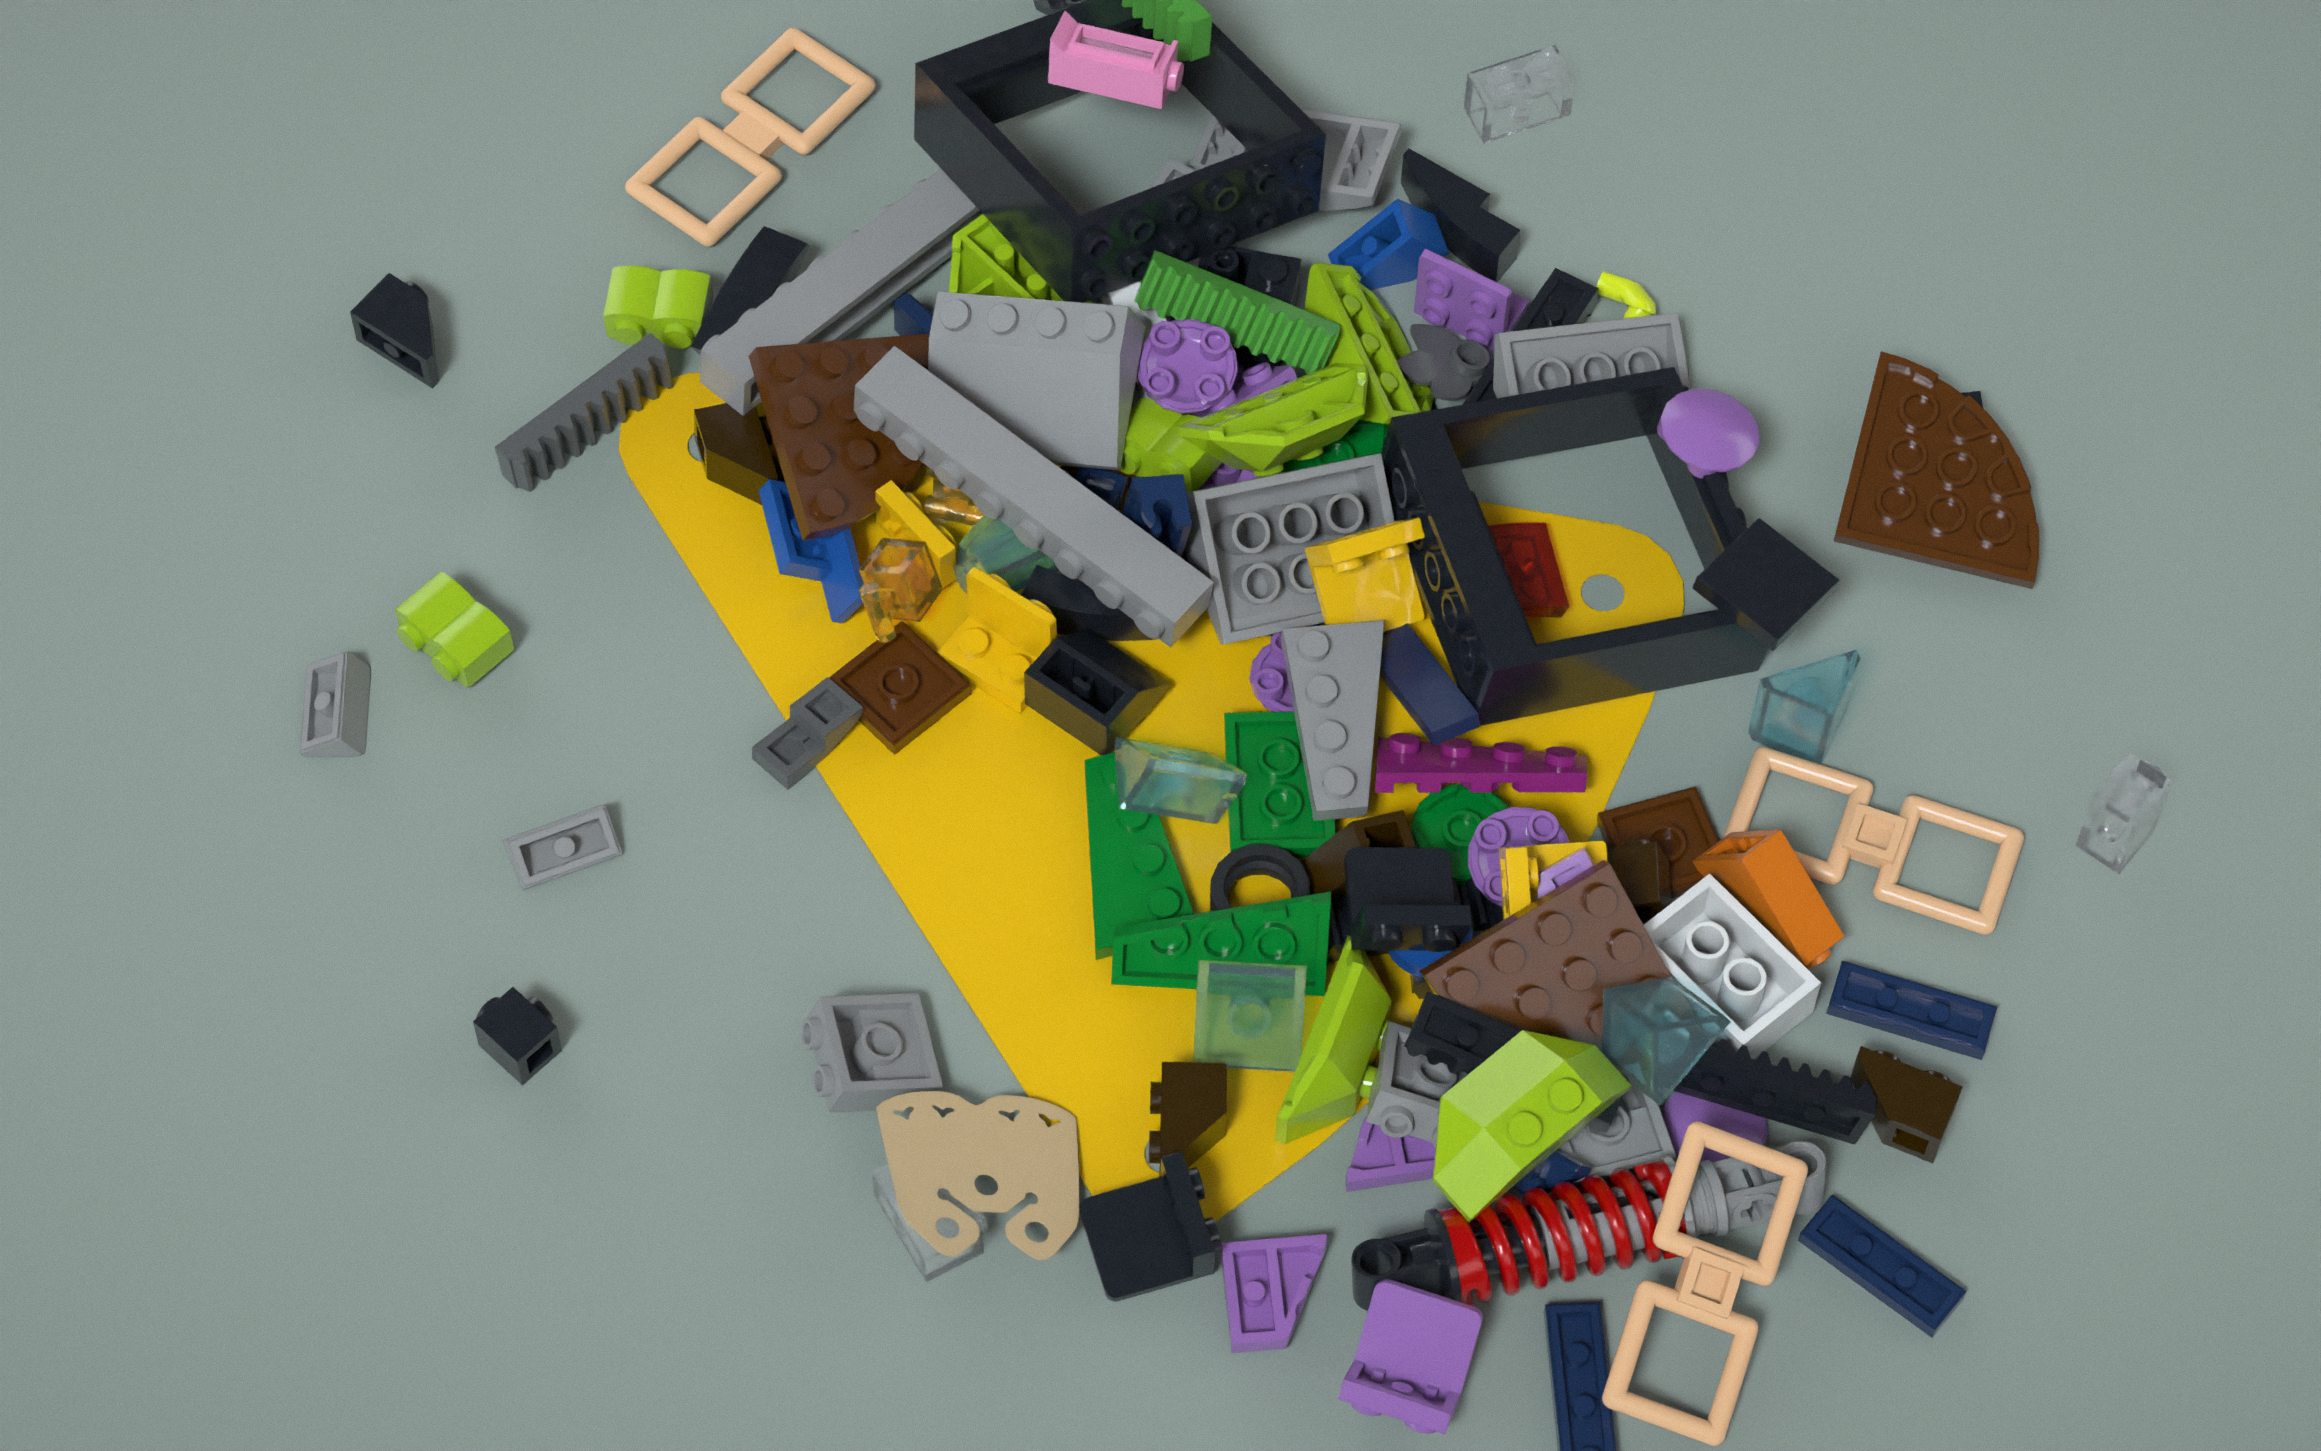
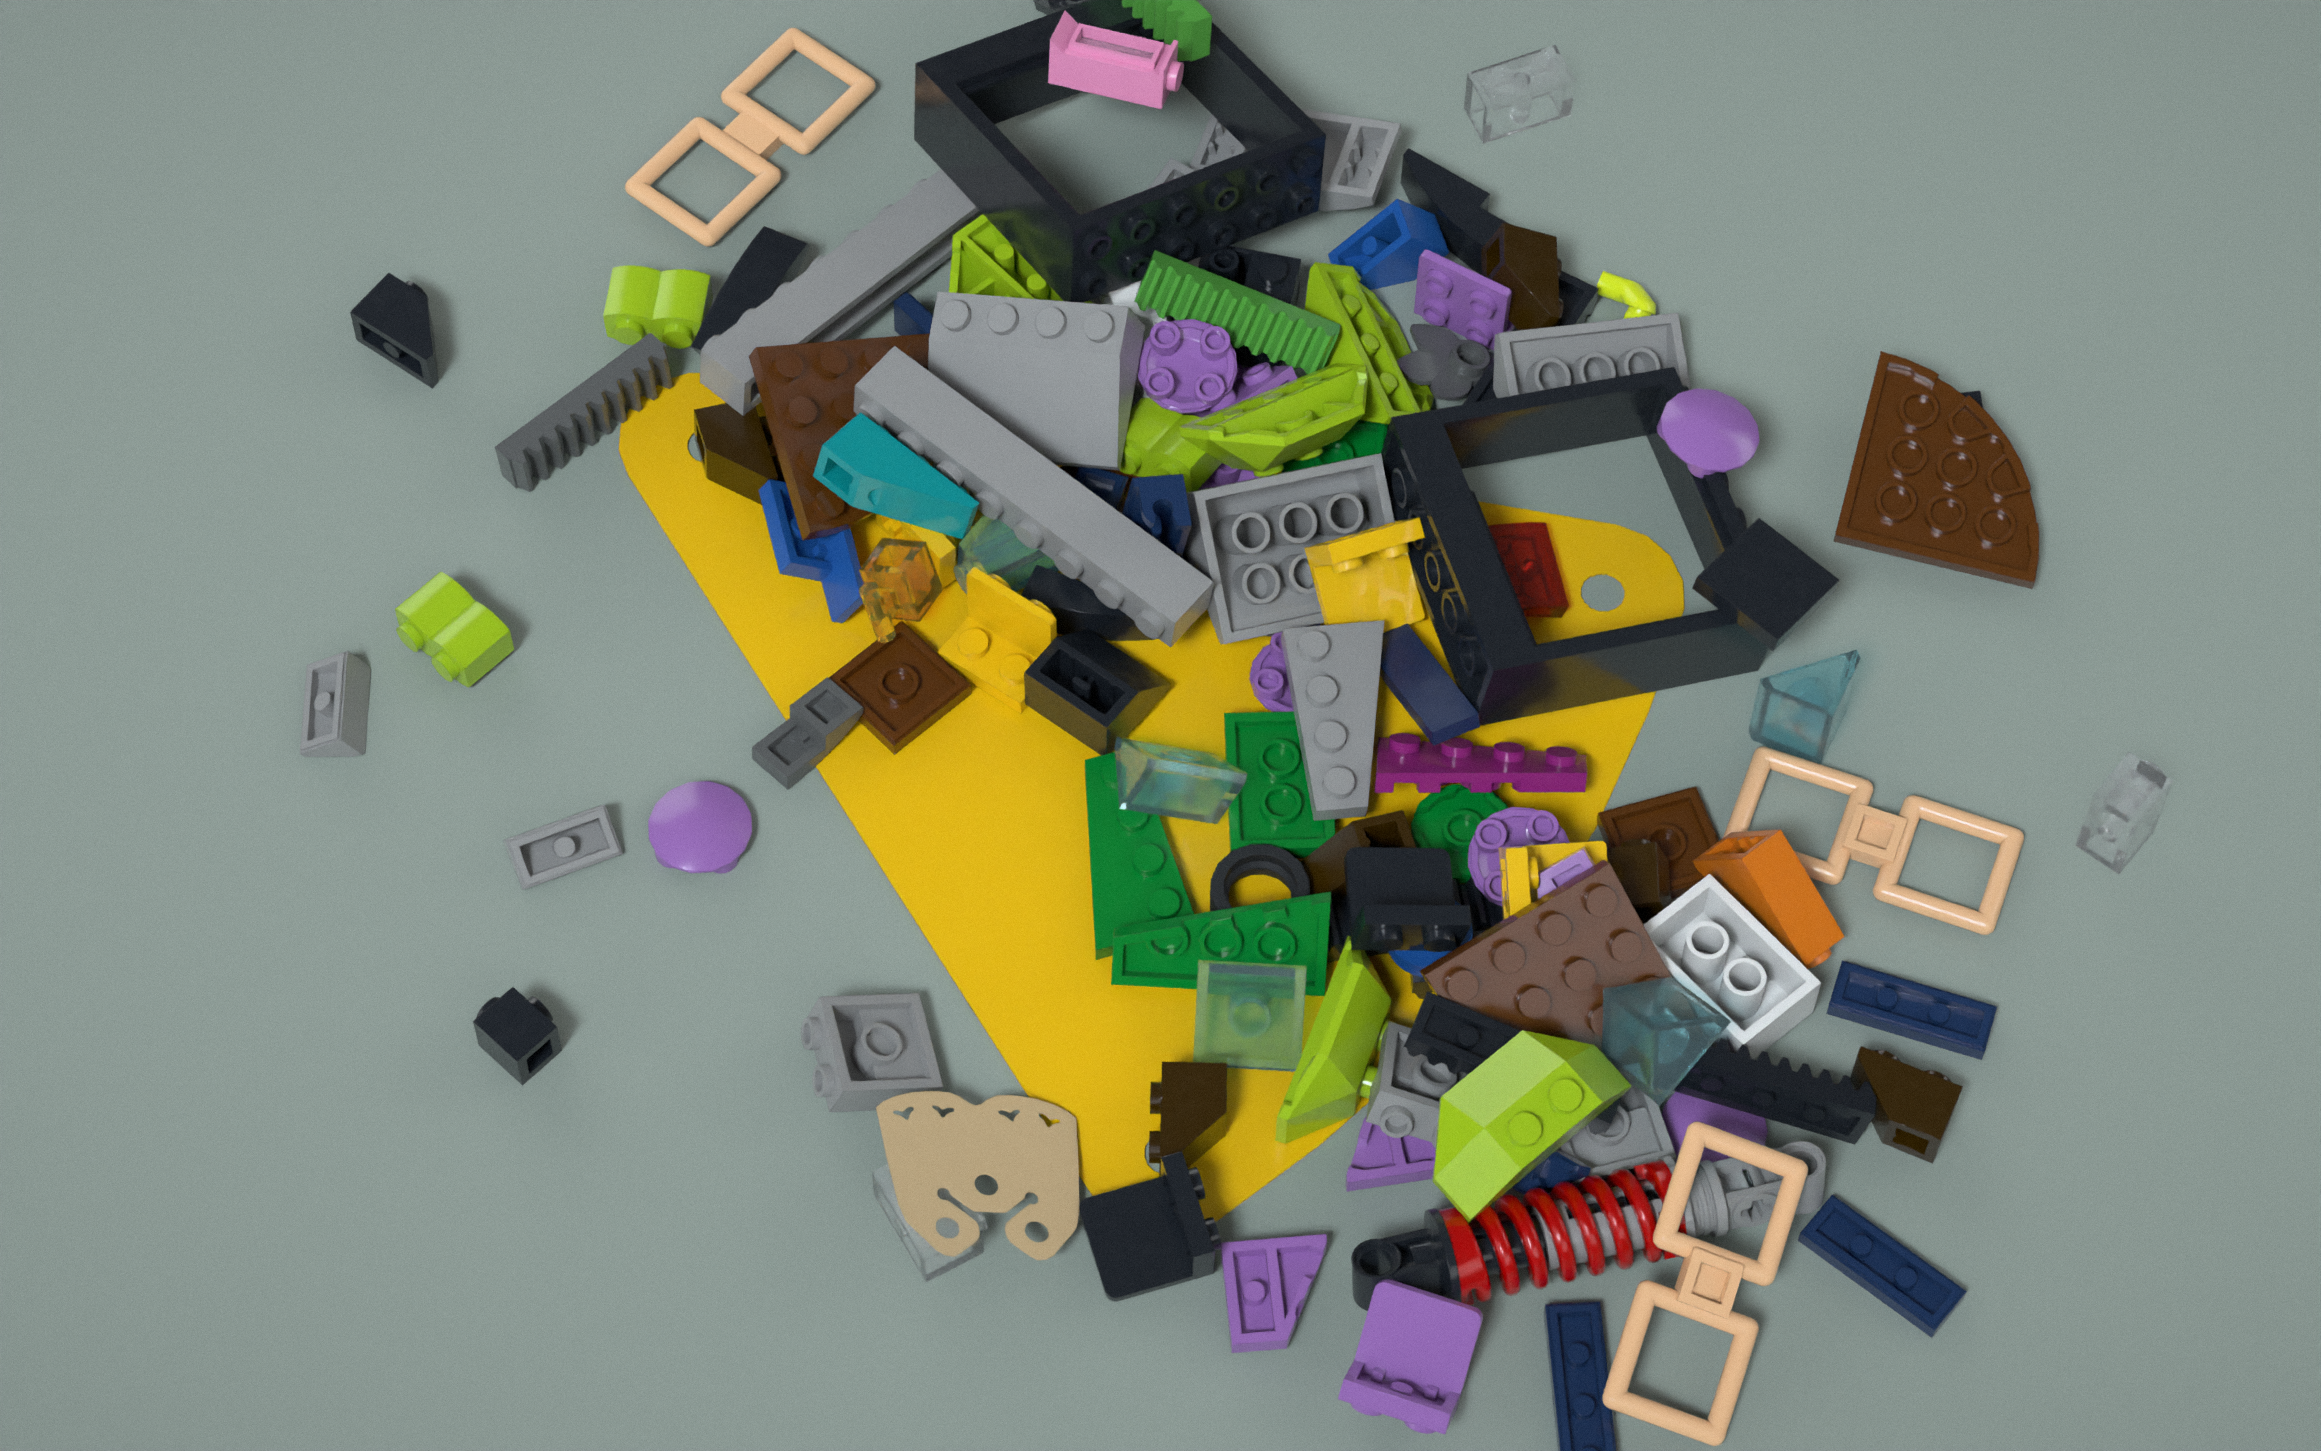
none -> medium lavender dish [648,781,752,874]
none -> teal slope [813,412,979,539]
none -> dark brown slope [1481,223,1563,331]

